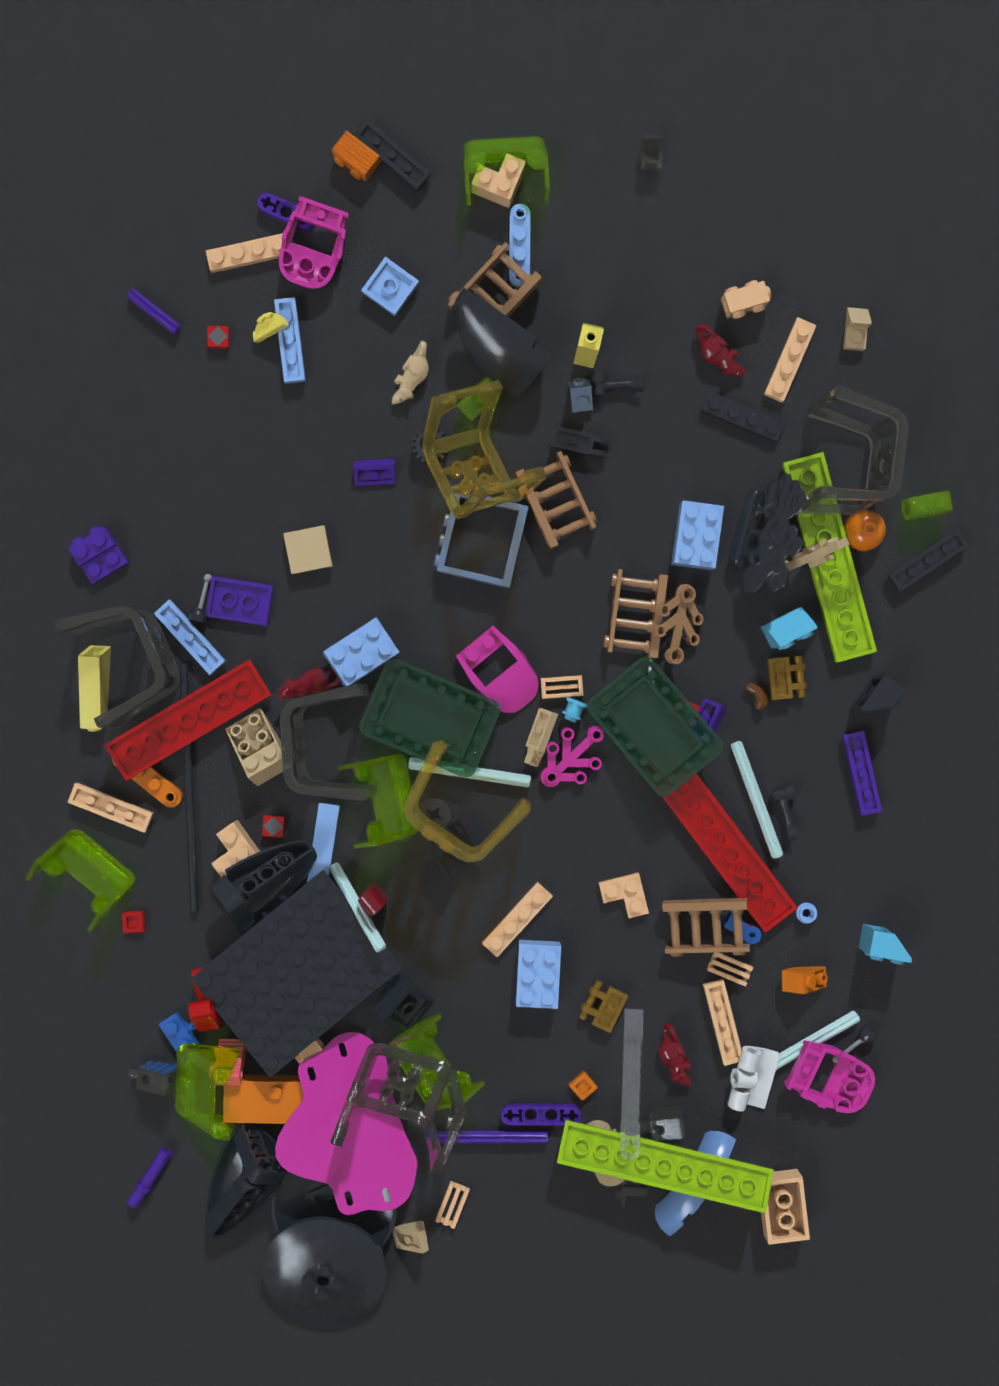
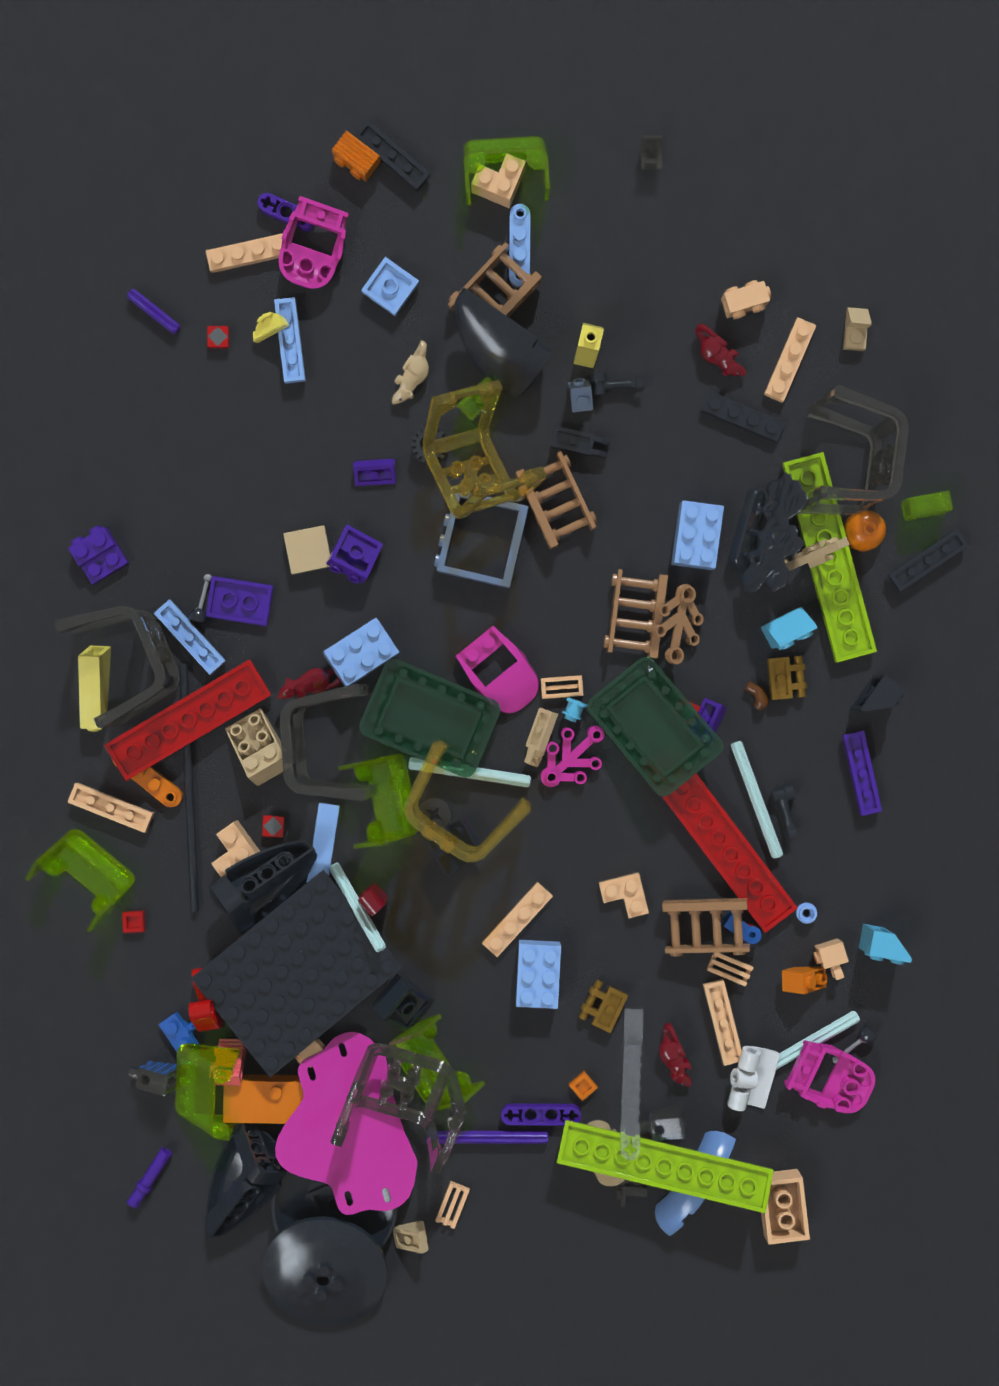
none -> dark purple plate [326,524,383,584]
none -> light nougat brick [813,938,849,980]

